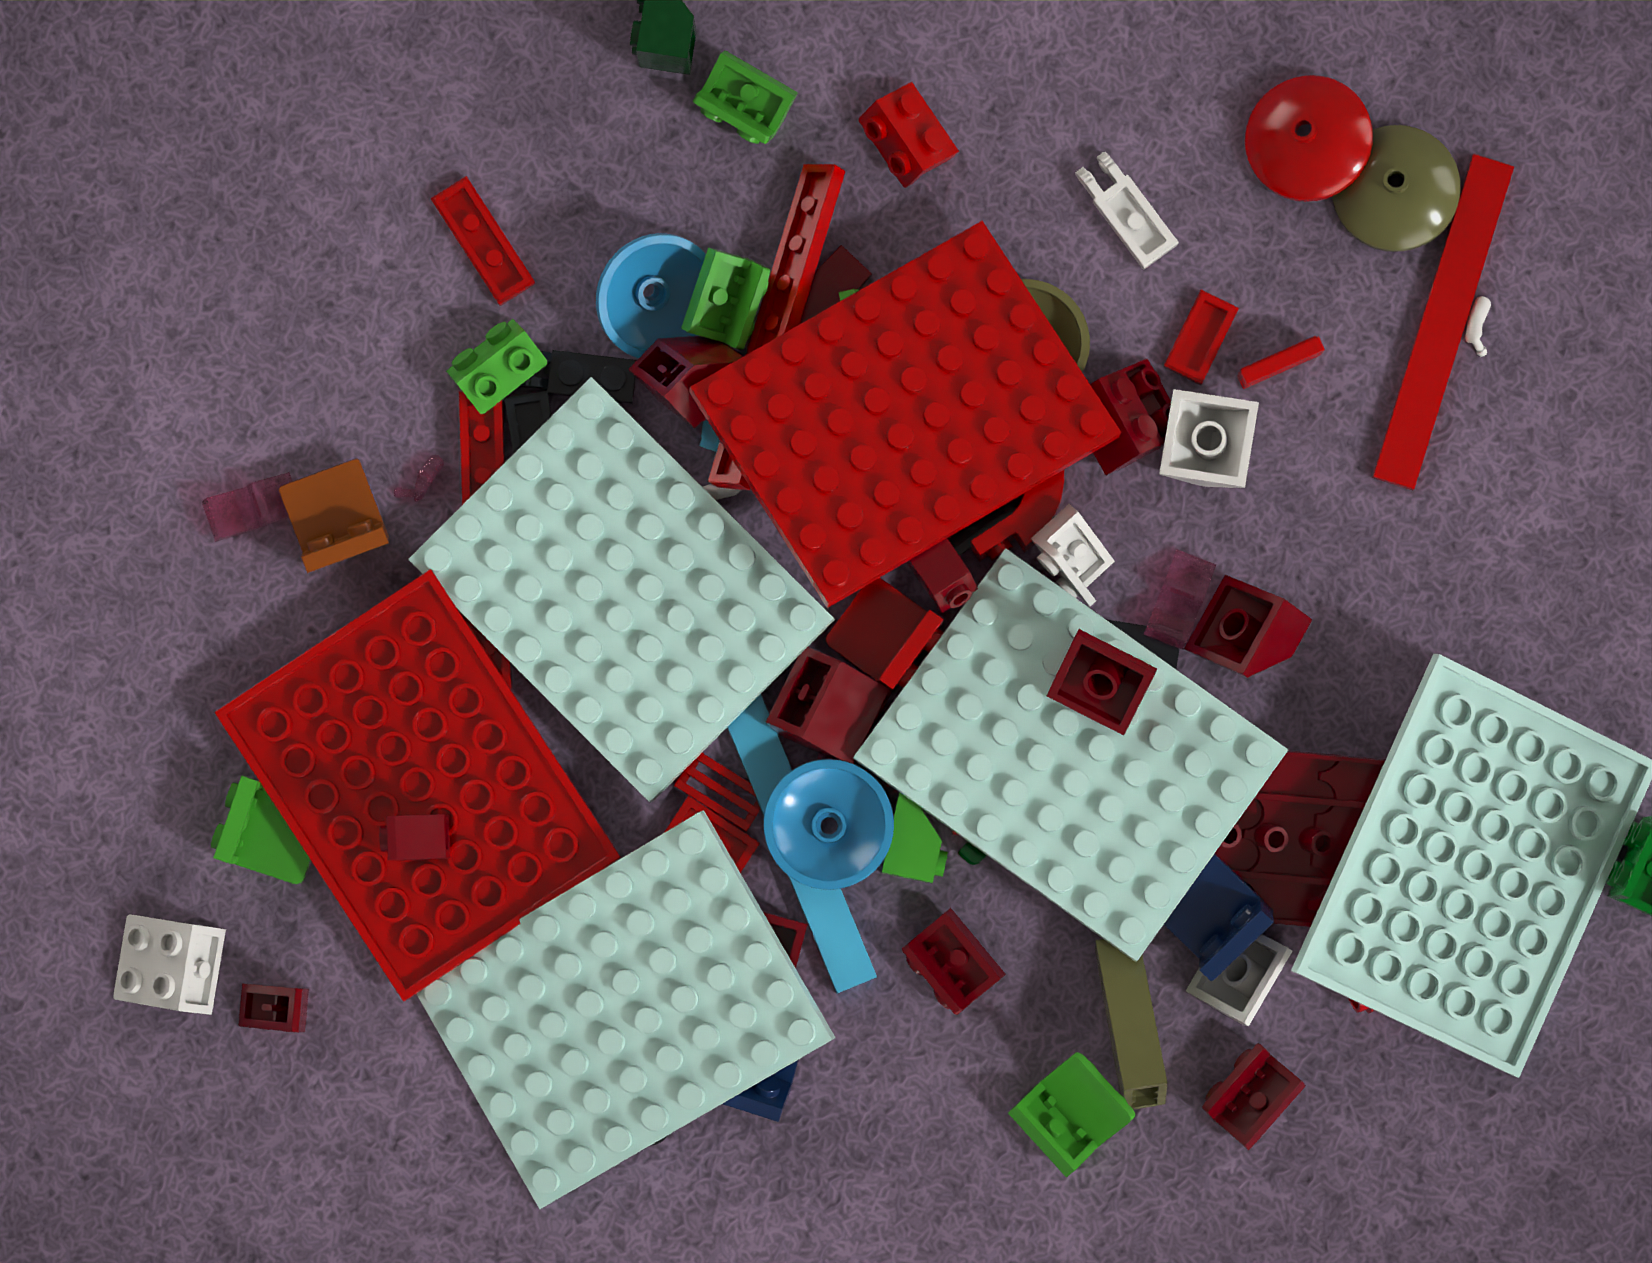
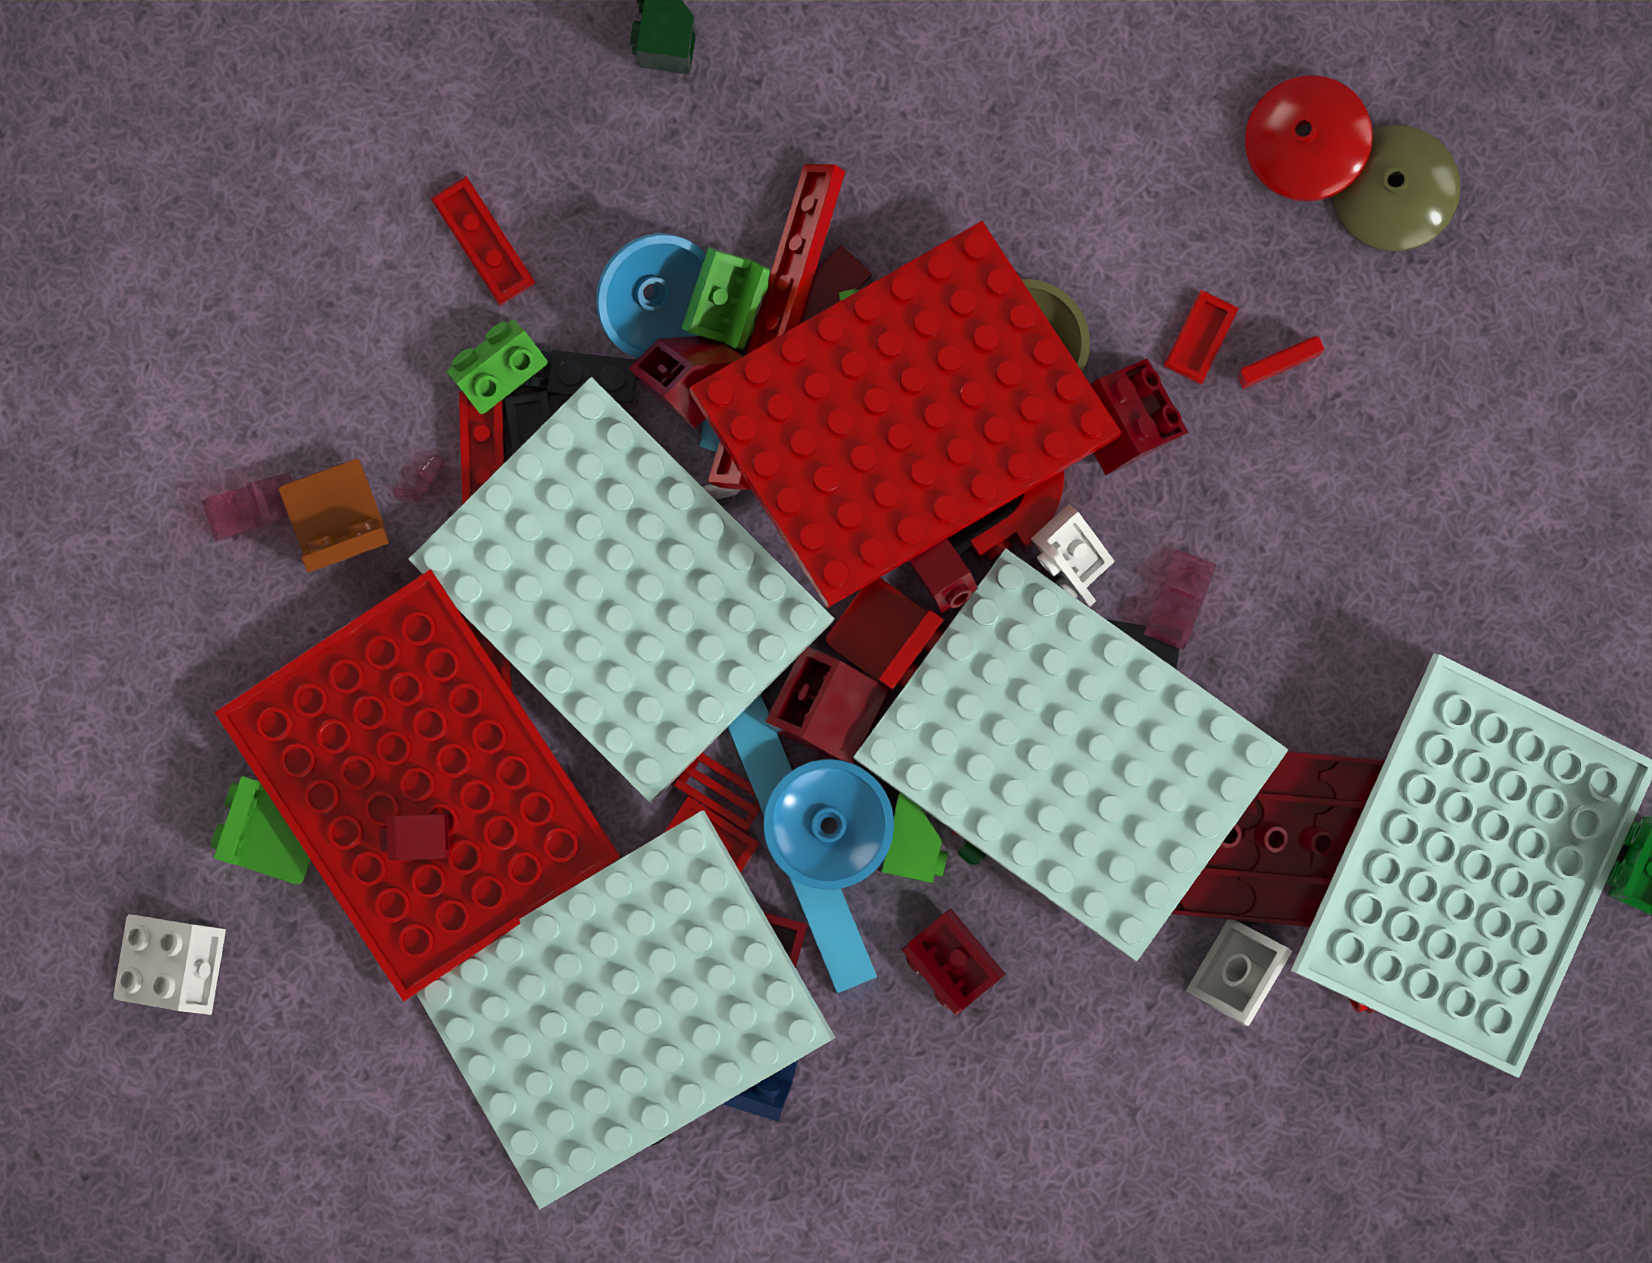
dark red slope [238,983,309,1033] -> none
bright green bracket [693,50,798,144] -> none
red bracket [859,82,959,188] -> none
bright green bracket [1008,1052,1135,1177] -> none
dark red slope [1046,629,1157,736] -> none
white hinge [1075,152,1179,270] -> none
olive slope [1095,939,1167,1110] -> none
white slope [1159,389,1259,488] -> none
dark blue bracket [1164,853,1274,982] -> none
dark red slope [1184,575,1312,678] -> none
dark red bracket [1202,1043,1306,1150] -> none
red tile [1372,154,1515,491] -> none
white piece [1465,296,1491,357] -> none

